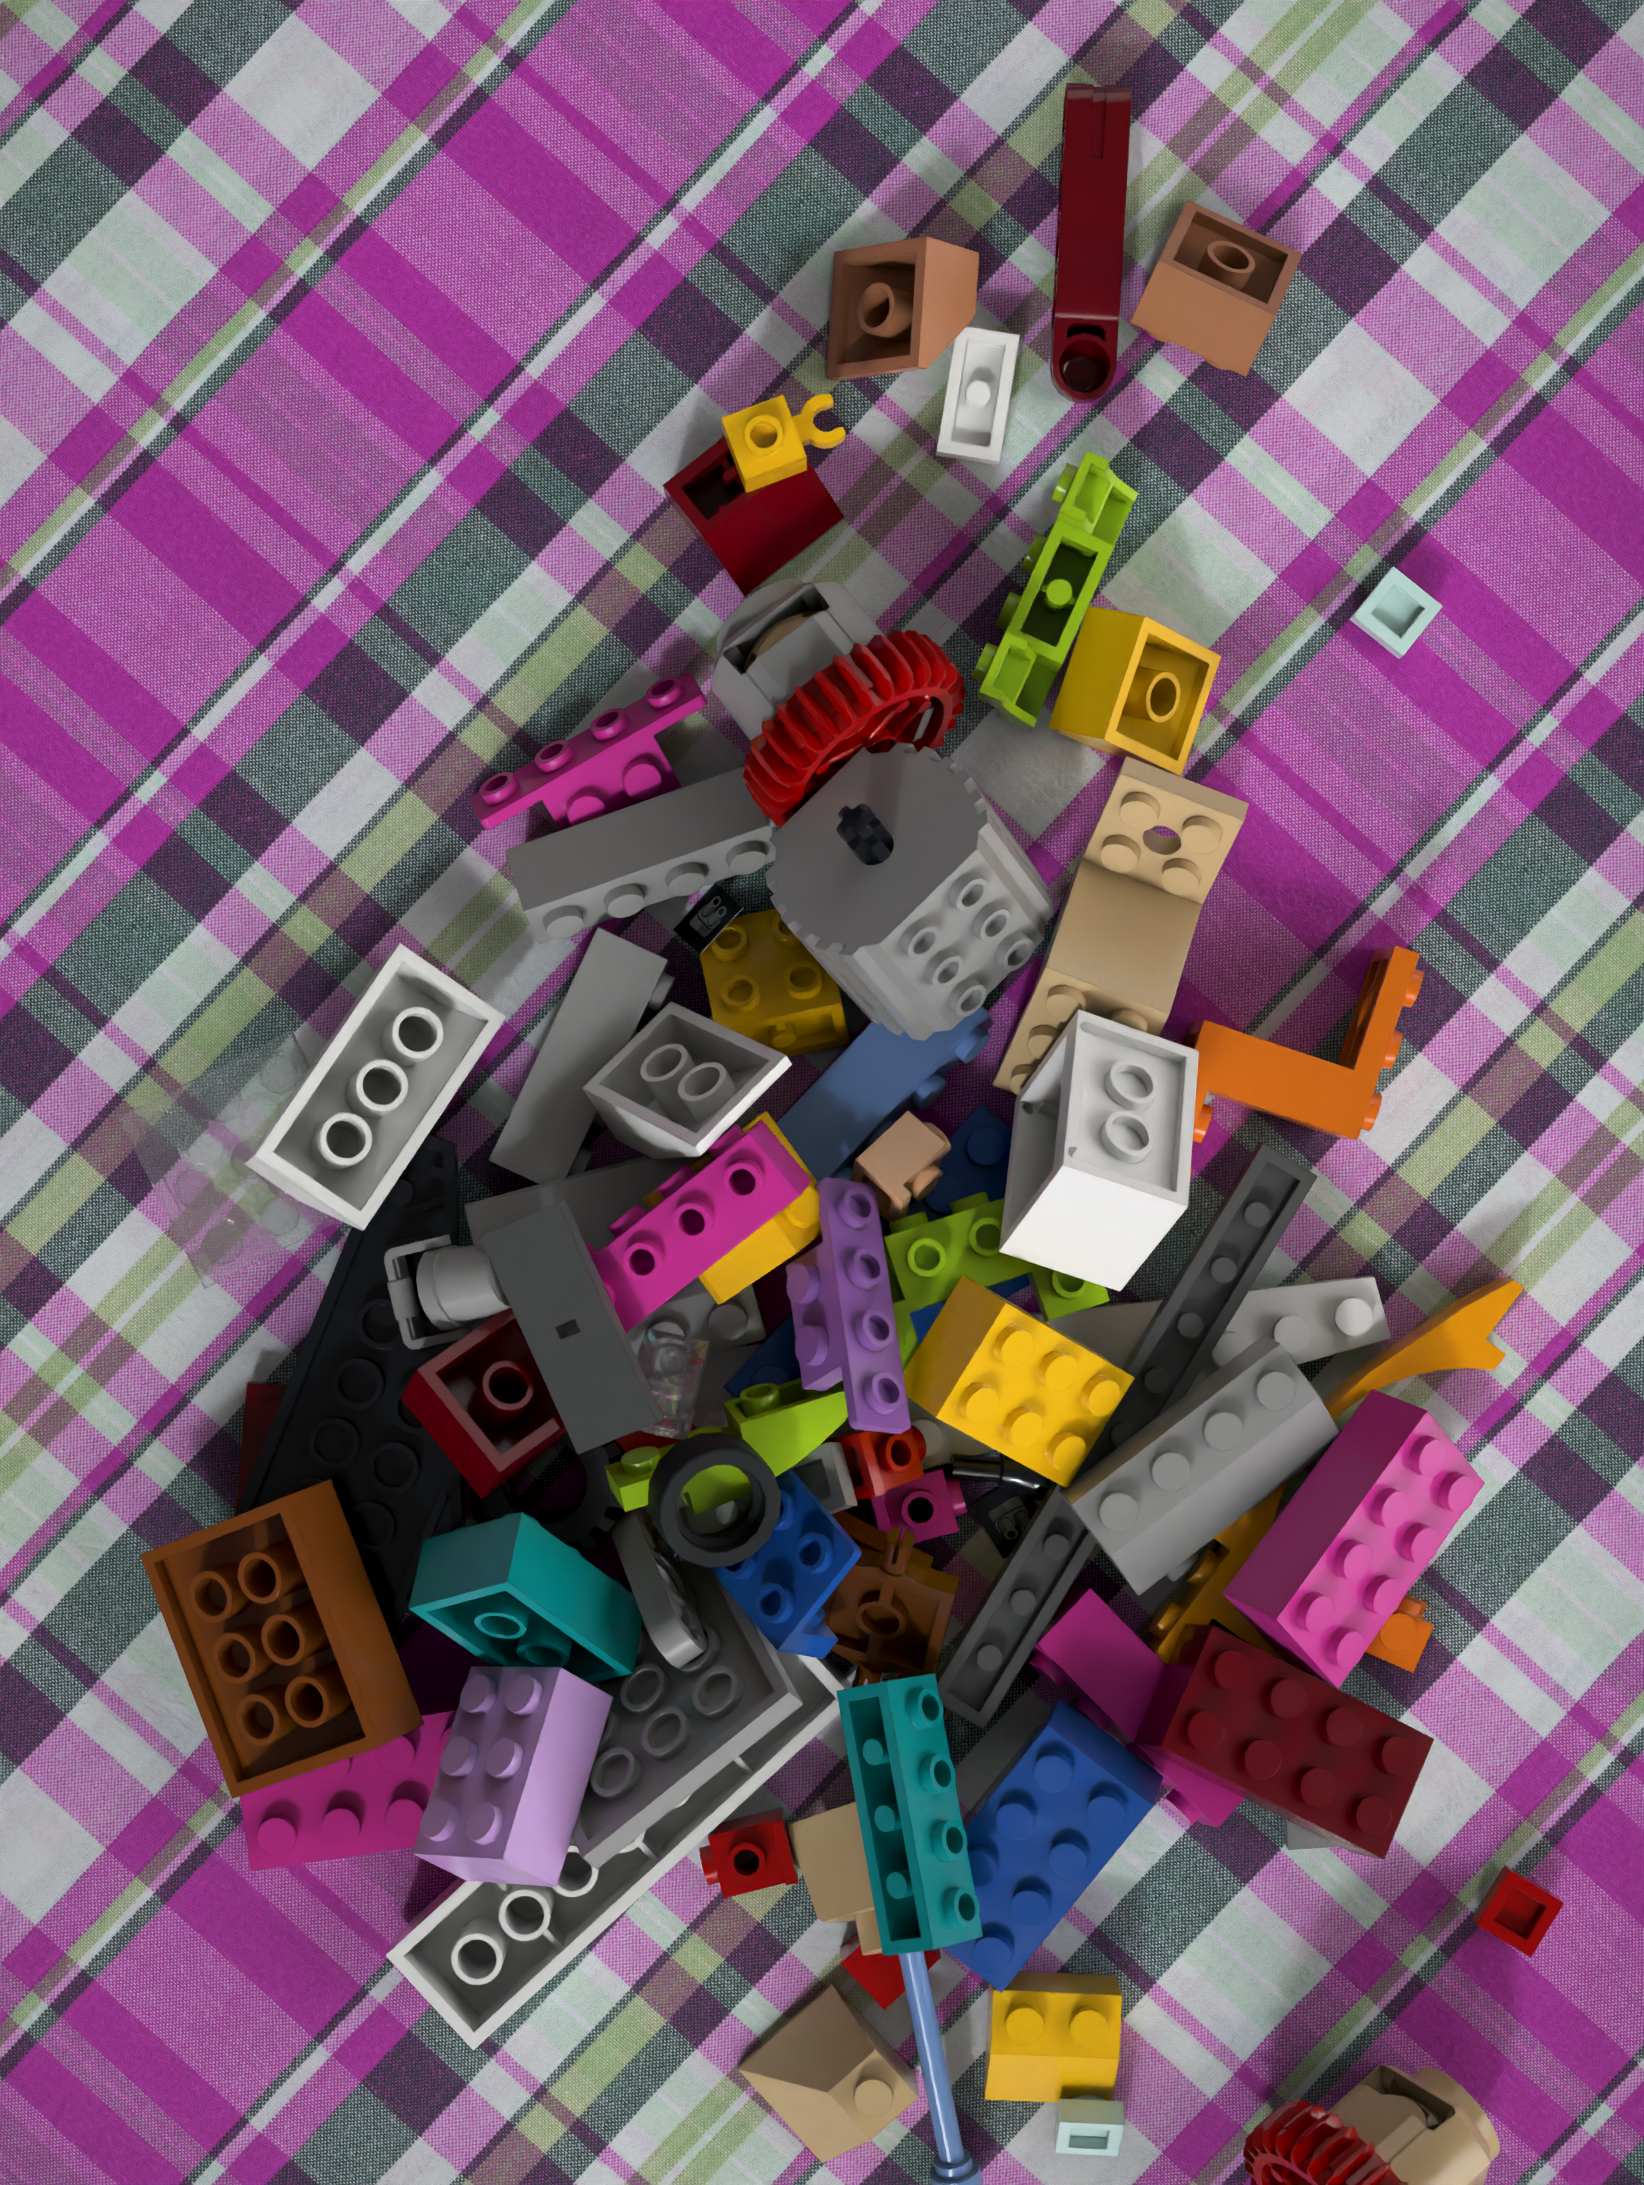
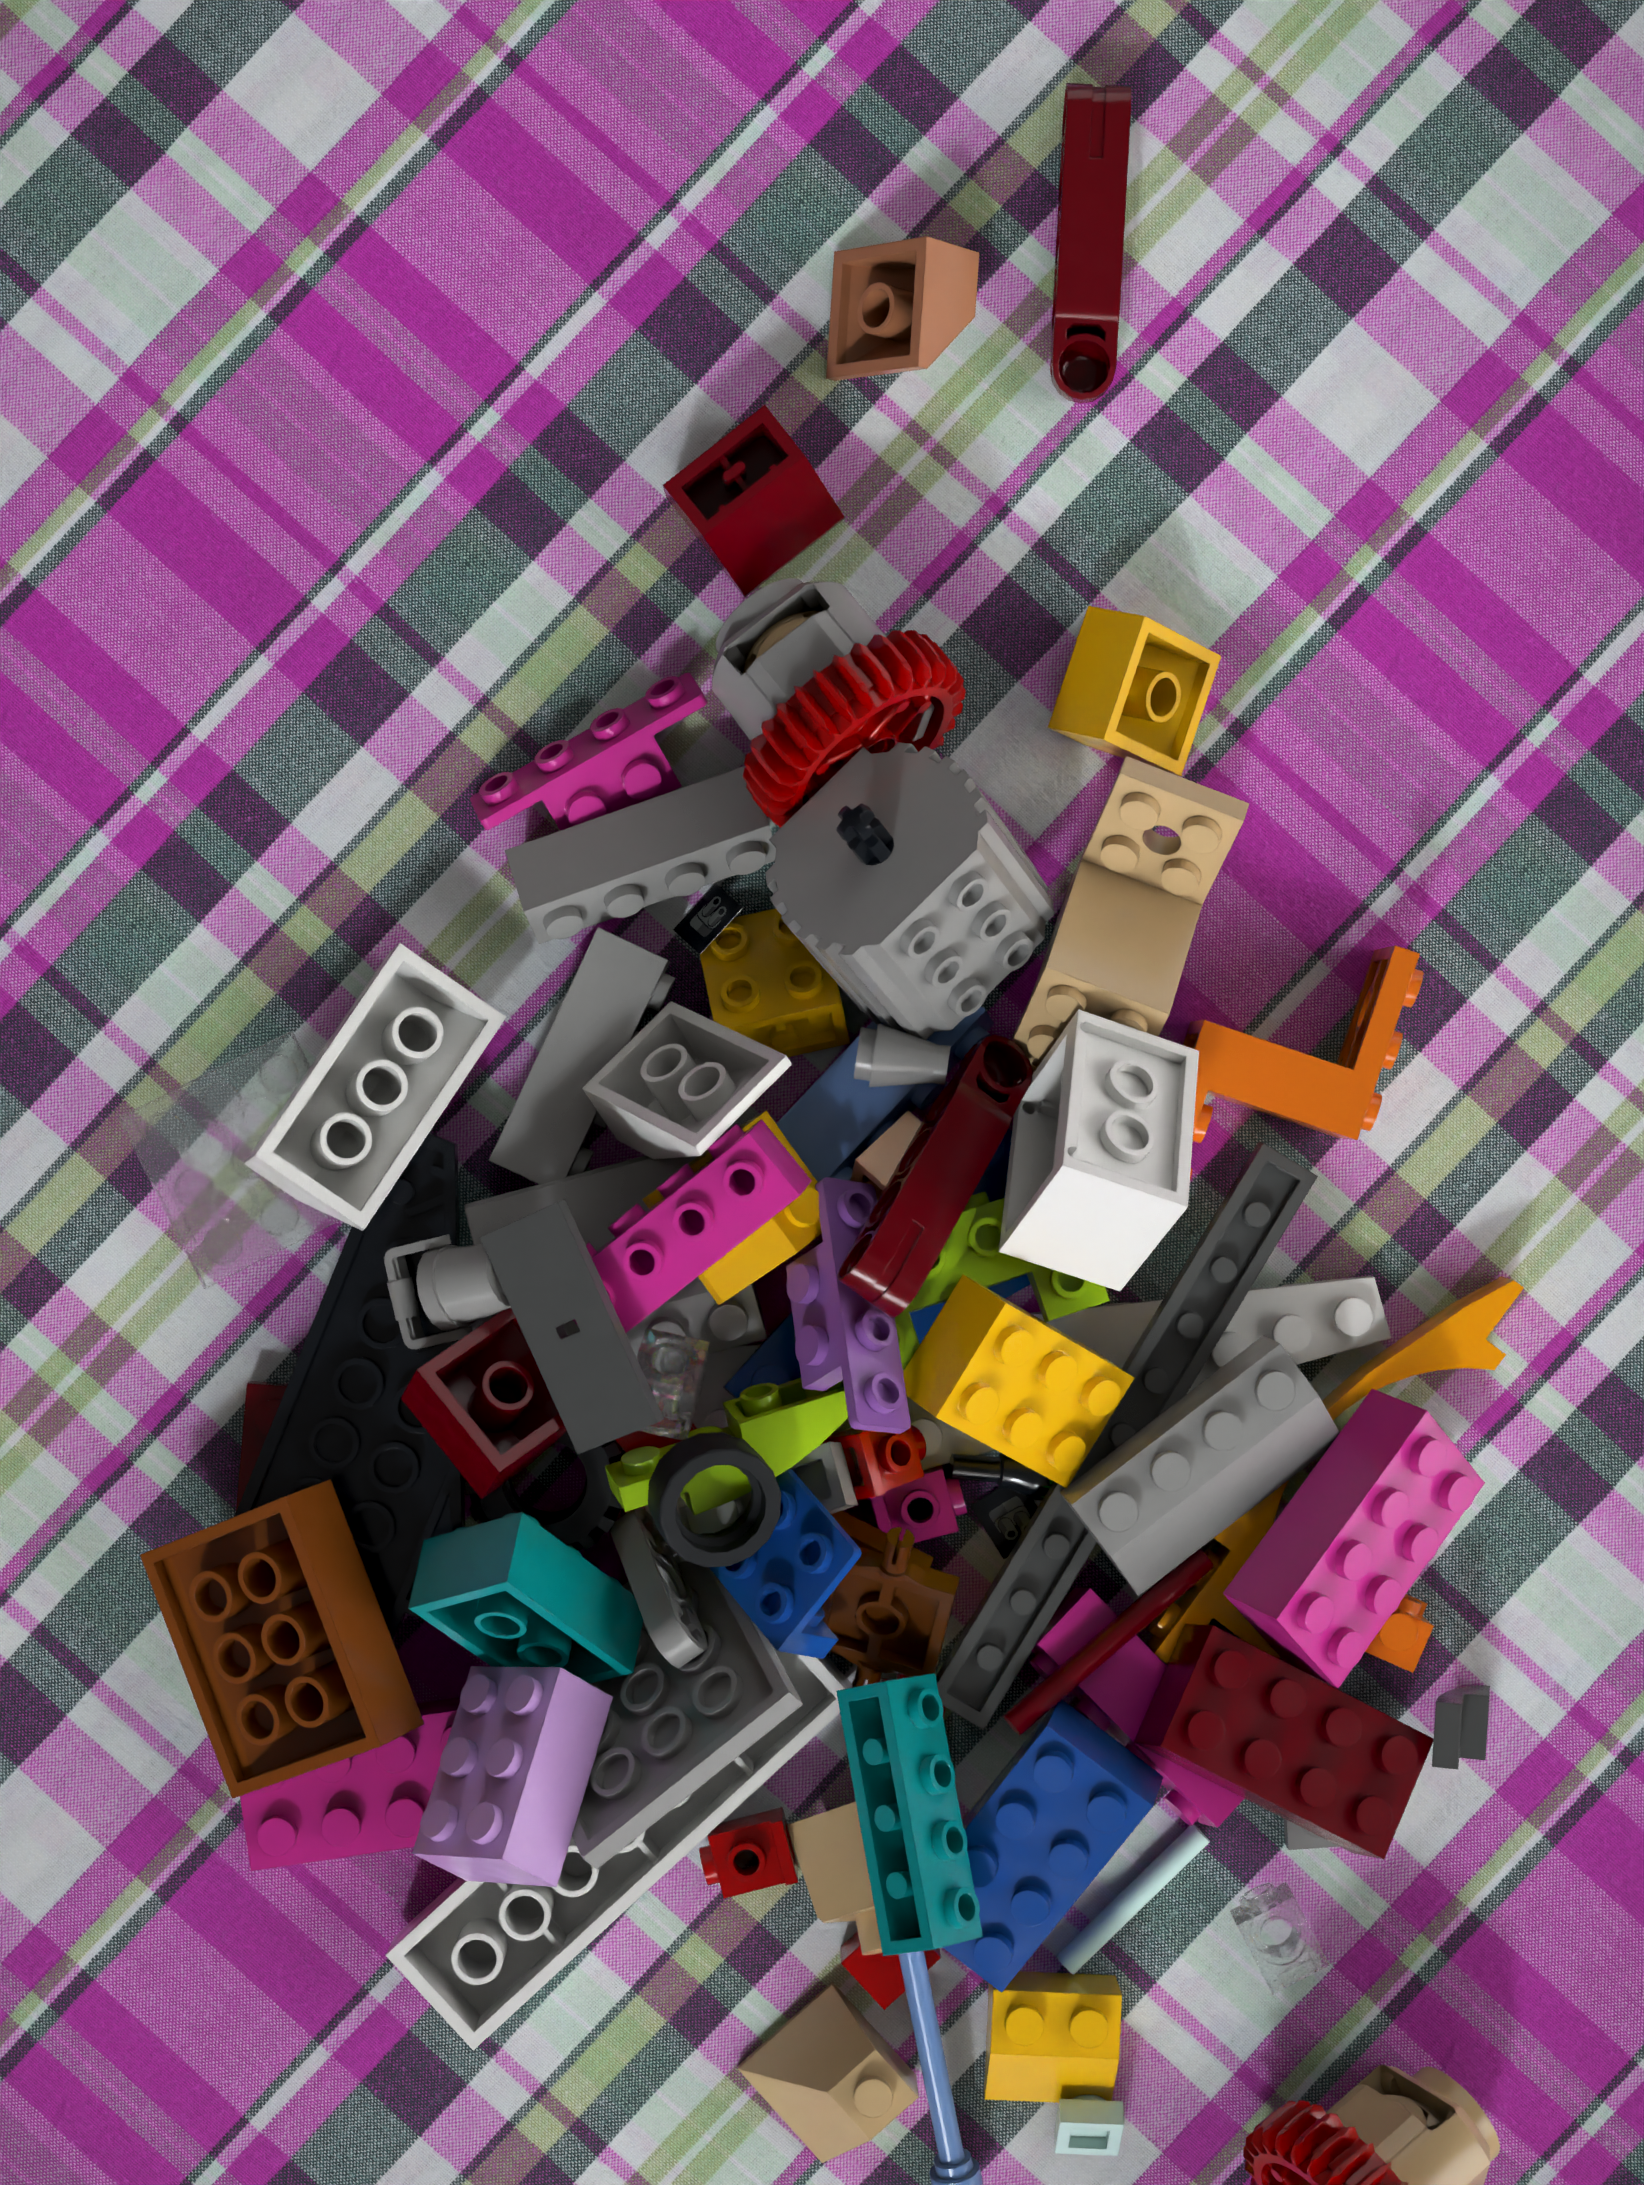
yellow brick [721,394,846,493] -> none
white plate [936,326,1020,466] -> none
lime bracket [971,451,1138,731] -> none
nougat slope [1130,200,1302,377] -> none
light aqua plate [1350,566,1443,659] -> none
red plate [1472,1865,1564,1957] -> none
none -> dark red piece [837,1035,1033,1318]
none -> light grey cone [854,1023,951,1087]
none -> dark red bar [1003,1549,1214,1736]
none -> light aqua piece [1056,1824,1210,1975]
none -> clear brick [1230,1882,1329,1994]
none -> dark grey slope [1432,1685,1490,1769]

